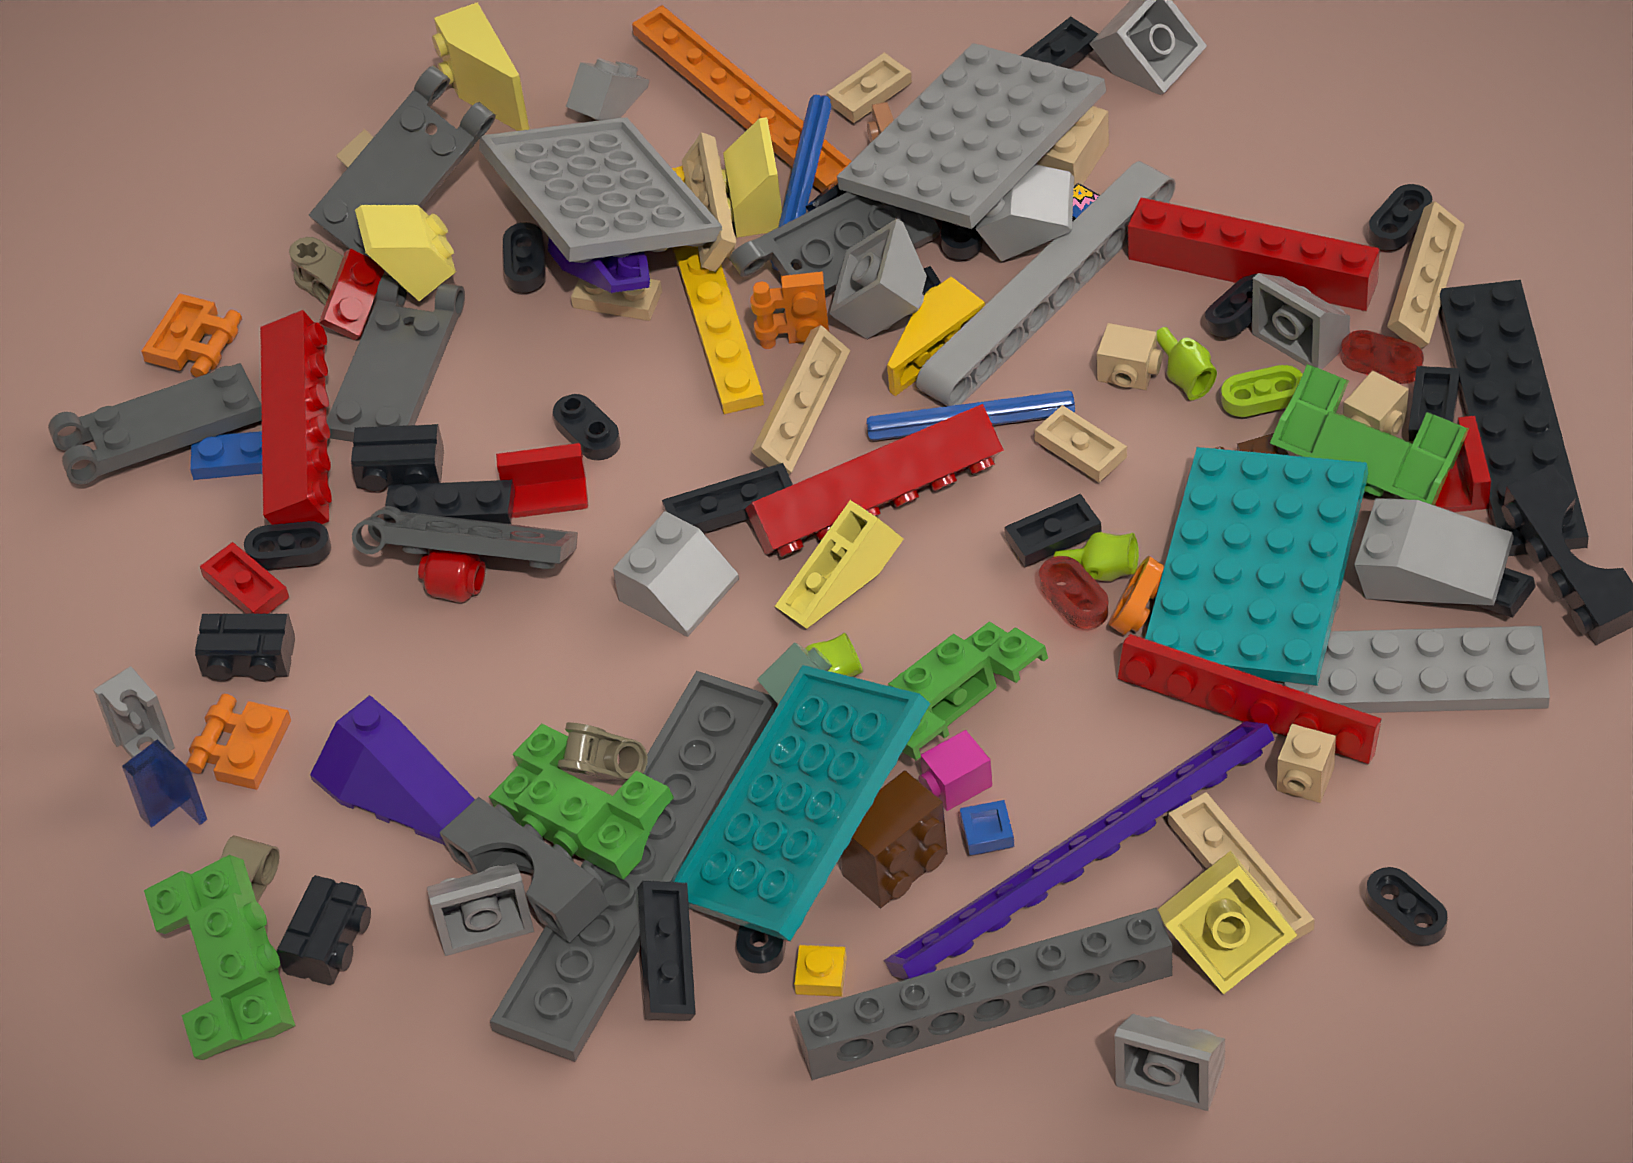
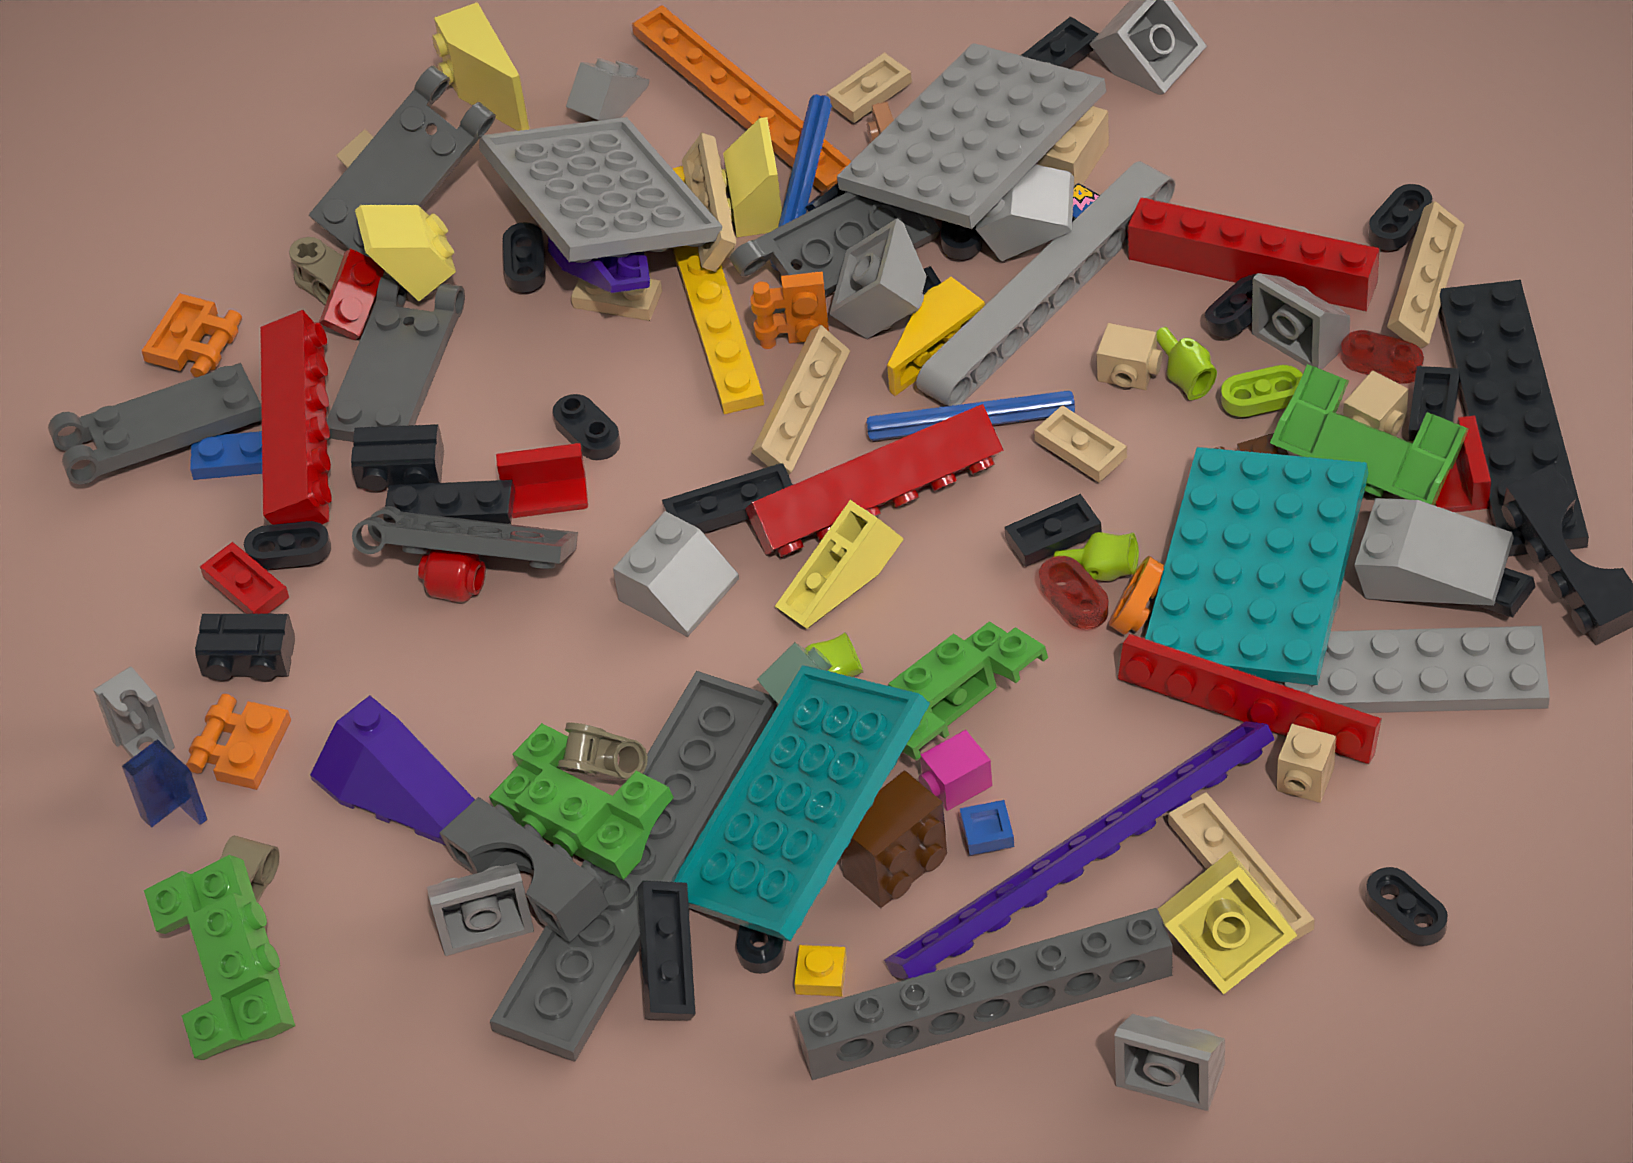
black brick [276,875,371,986] -> none

